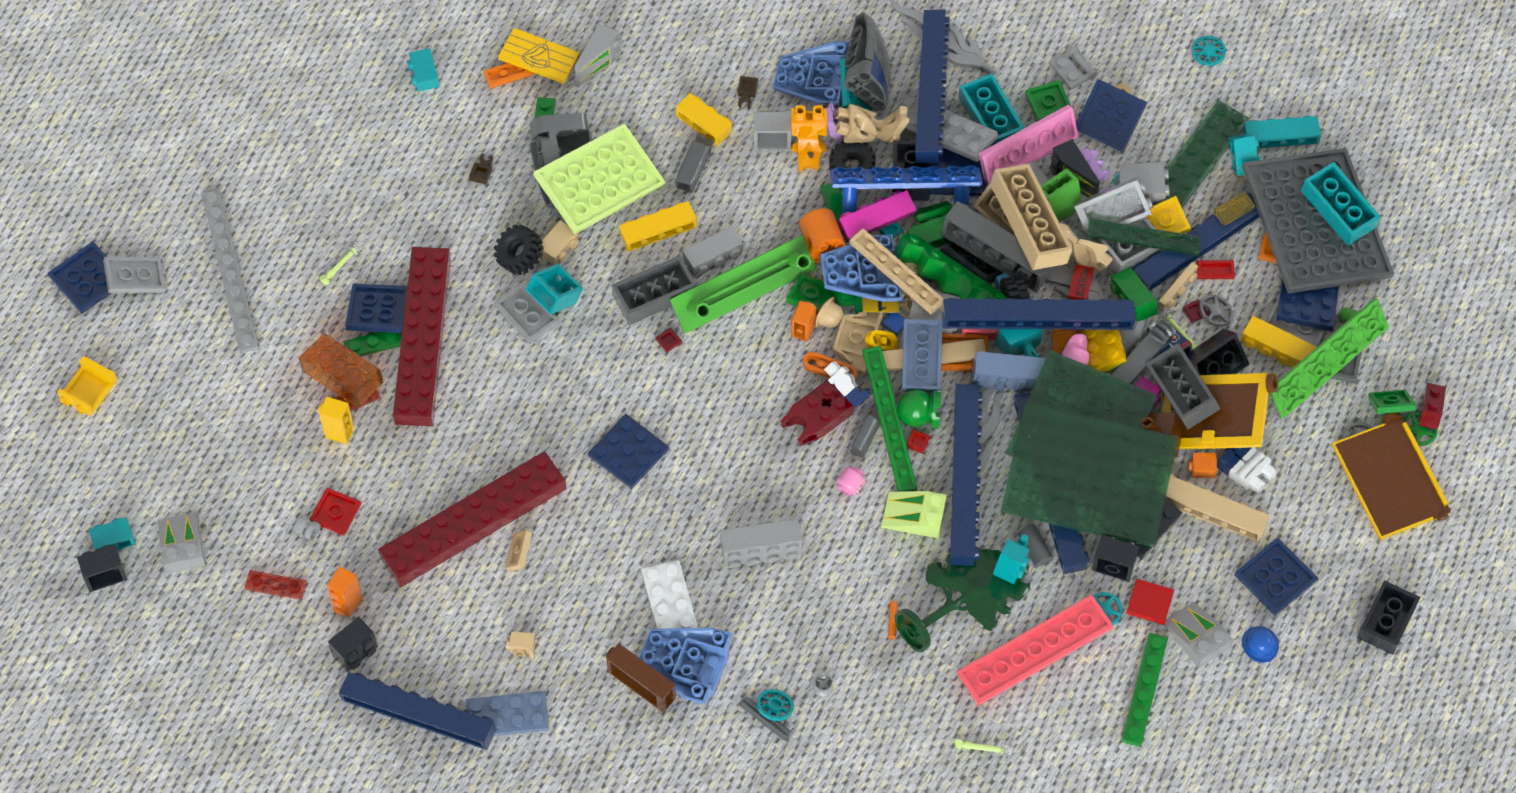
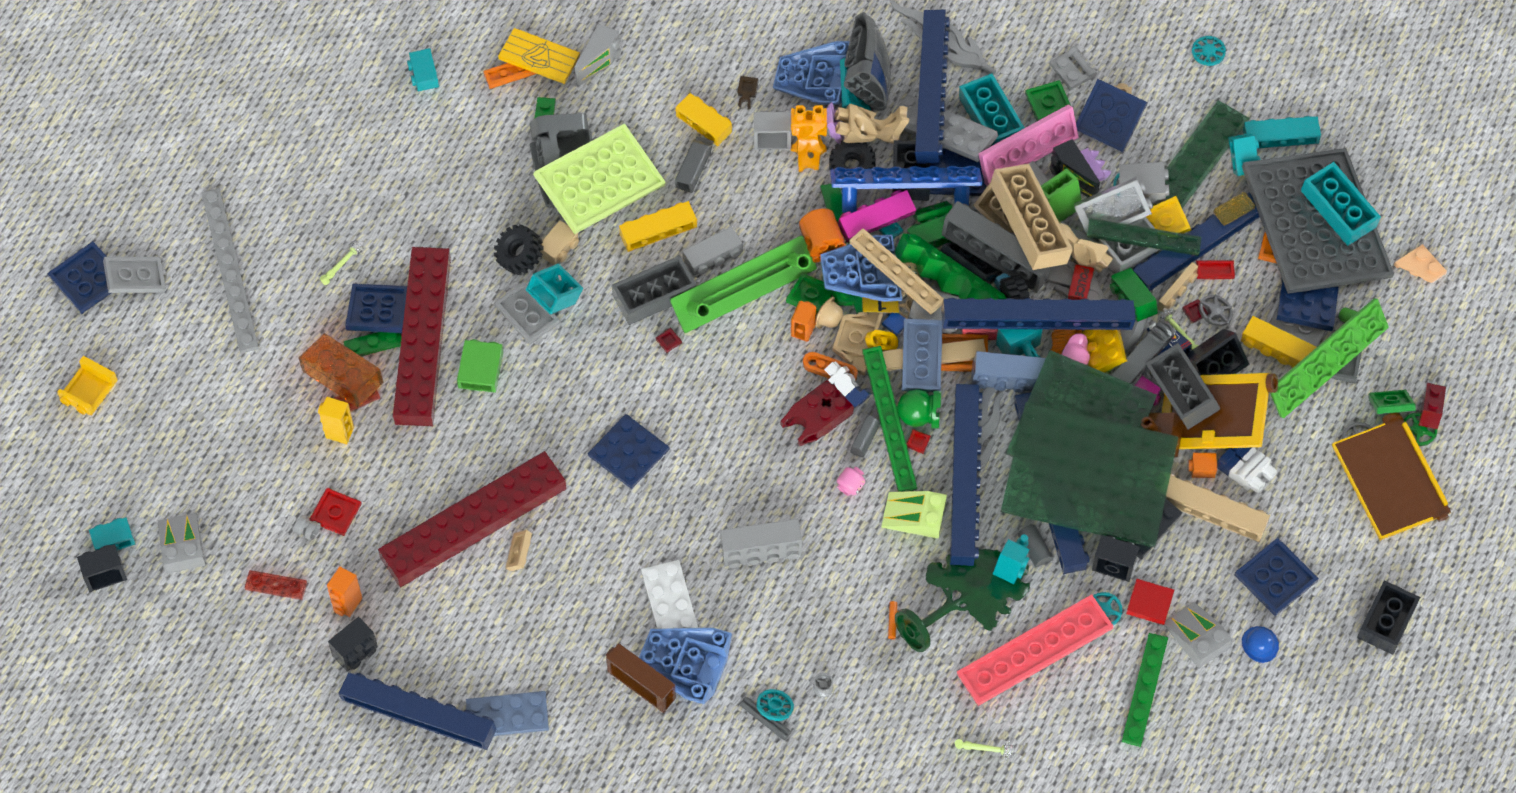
dark brown plate [469,154,493,185] -> none
tan brick [506,631,536,659] -> none
none -> bright green brick [457,339,504,393]
none -> light nougat wing [1394,244,1447,283]

